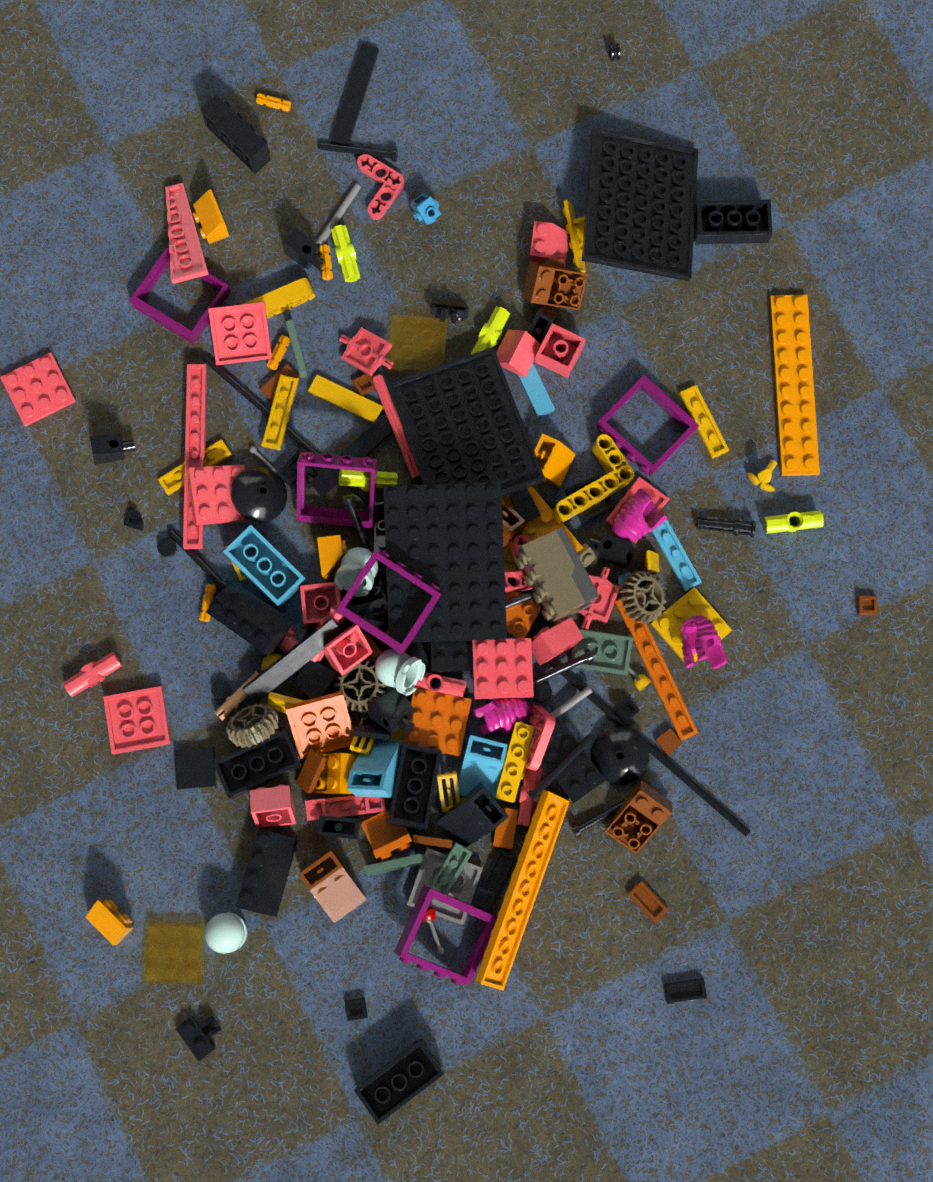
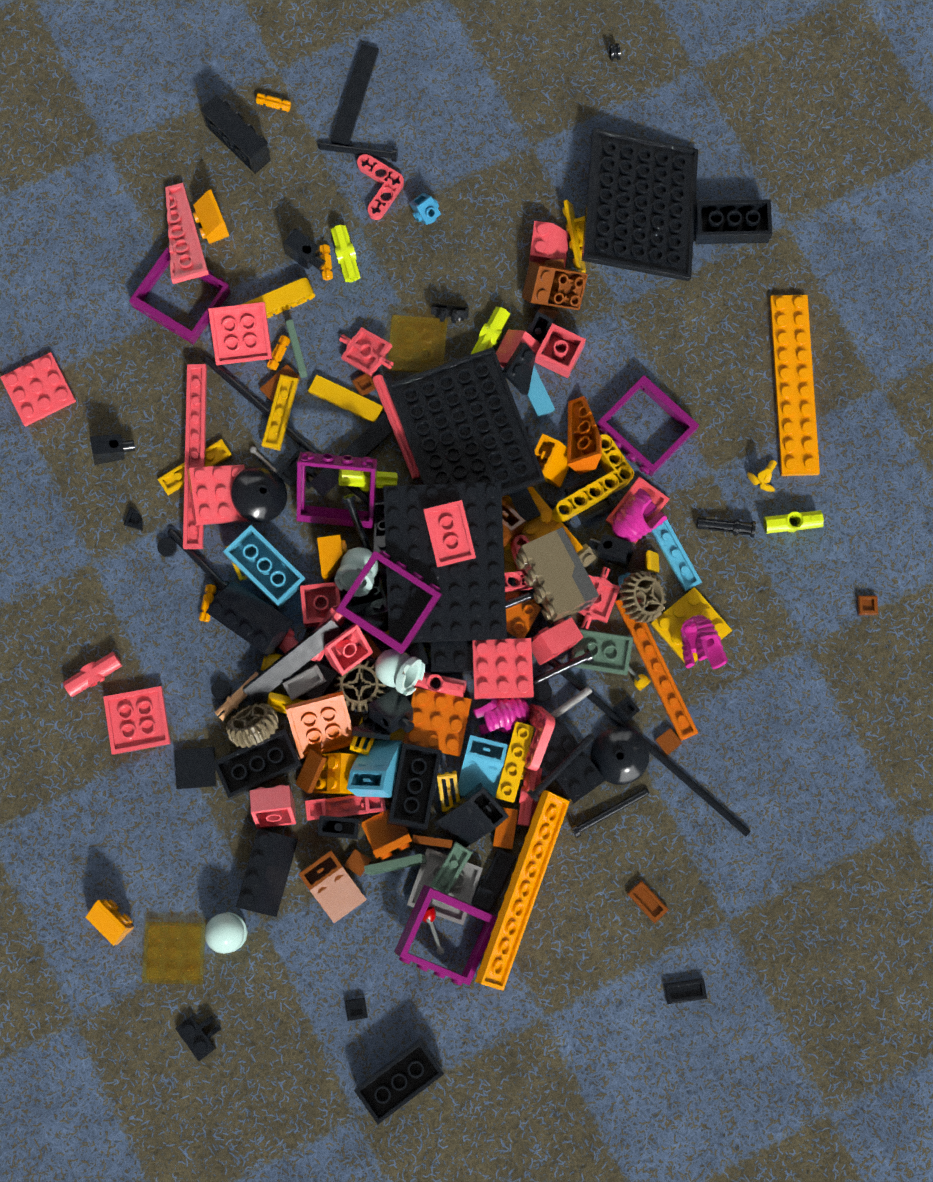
light grey bar [316,183,361,245] -> none
dark orange slope [604,780,673,854] -> none
yellow tile [679,385,729,459] -> none
none -> light grey tile [282,664,326,701]
none -> dark orange tile [344,849,371,877]
none -> coral plate [423,500,476,567]
none -> black wing [501,342,536,395]
none -> orange wedge [567,396,602,475]

